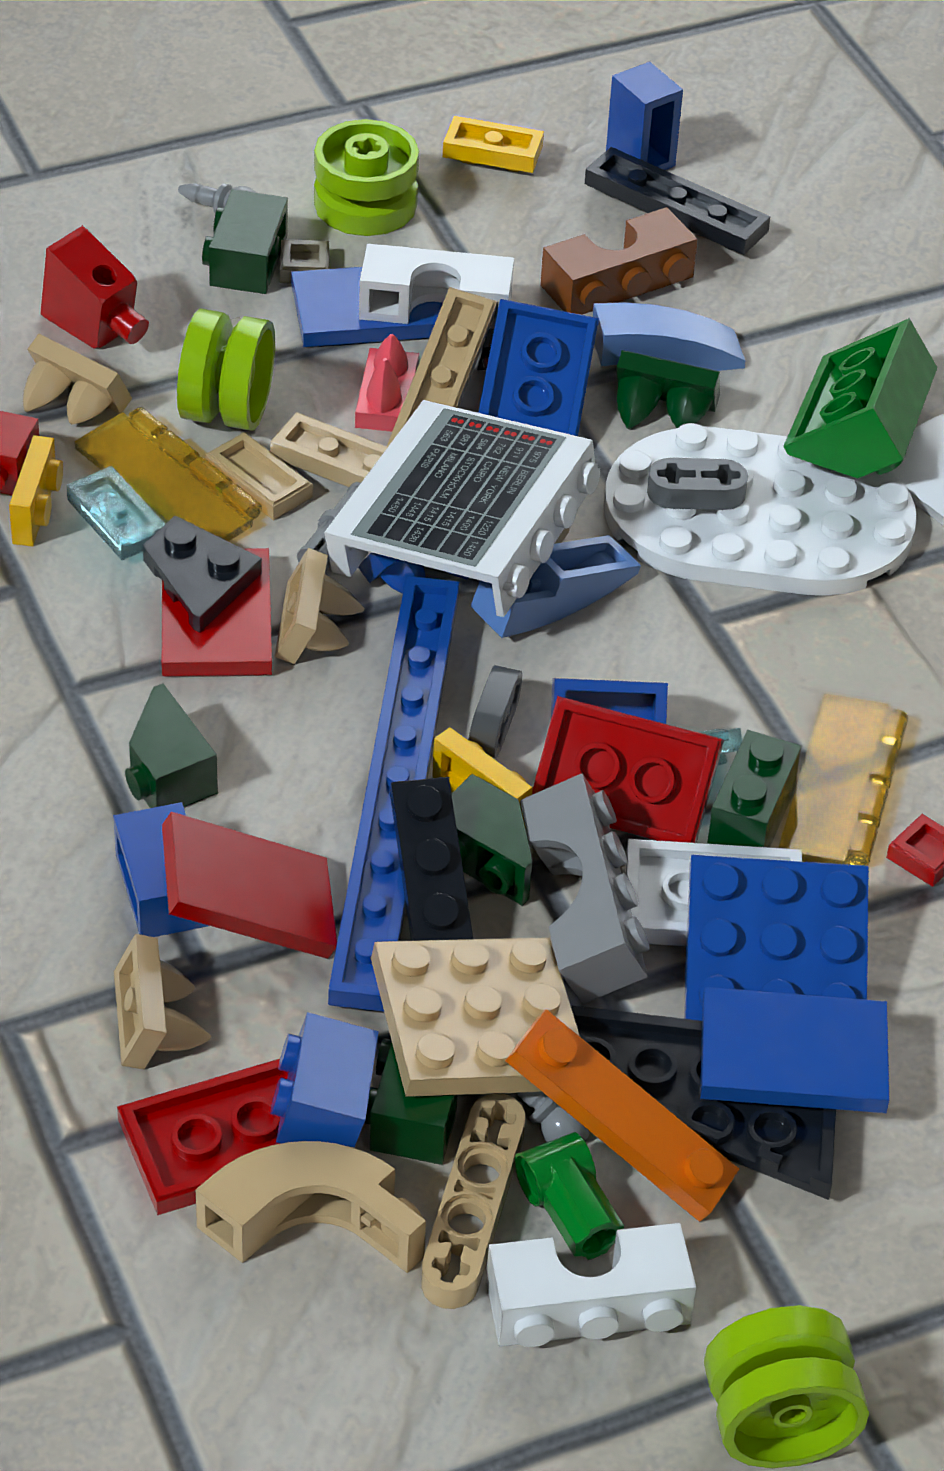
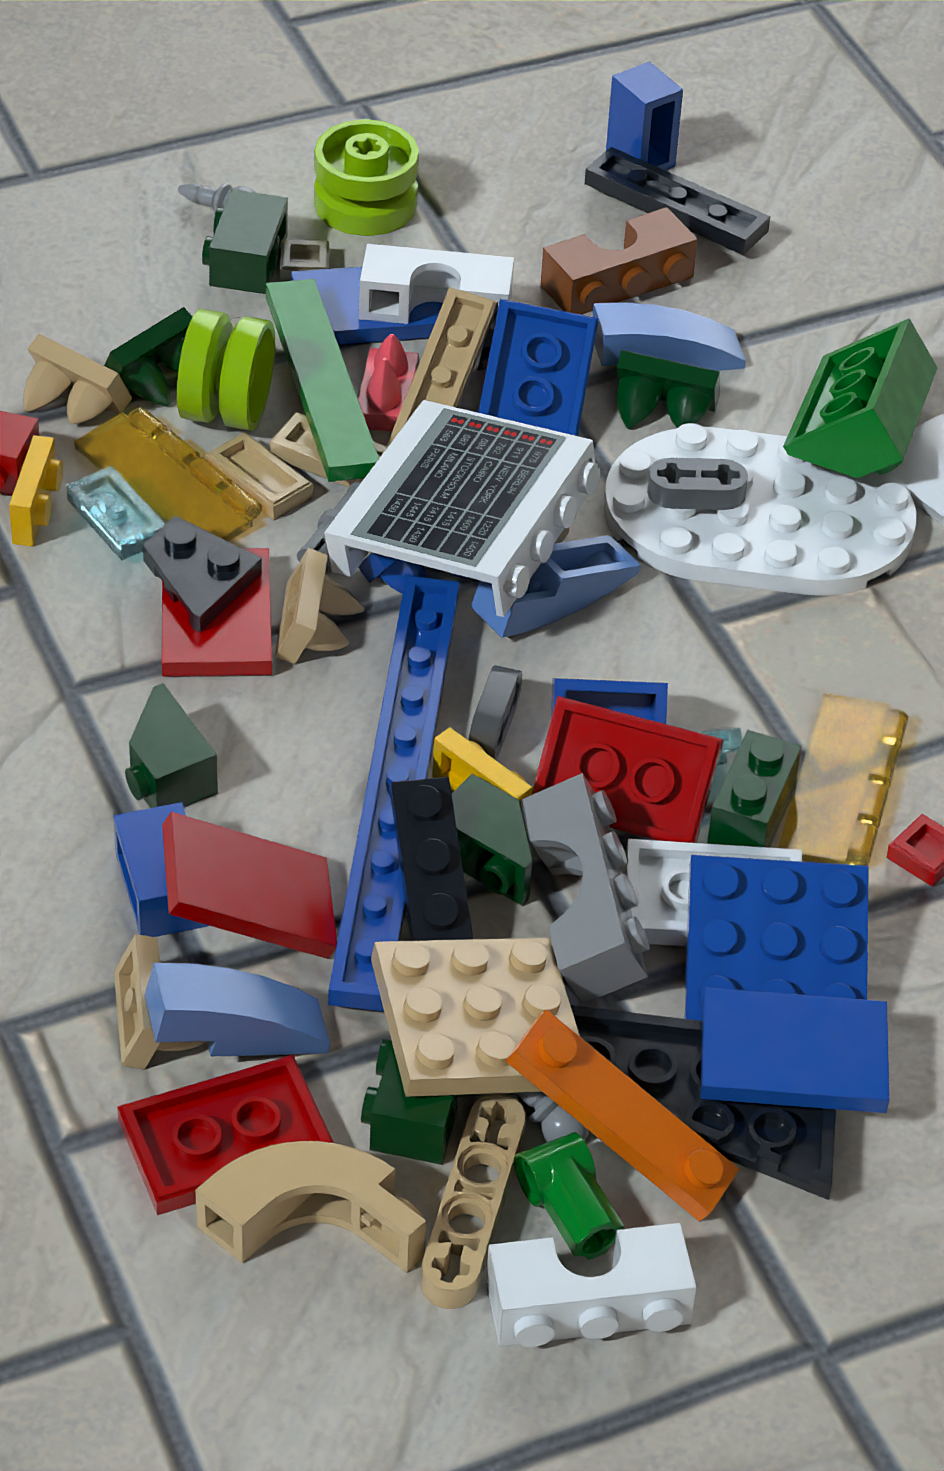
red torso [40,225,149,348] -> none
piece [270,1012,379,1148] -> none
yellow plate [443,116,544,173] -> none
lime wheel [704,1305,869,1469] -> none
none -> dark green tile [104,307,193,406]
none -> medium blue slope [145,963,331,1057]
none -> tile [265,279,379,482]

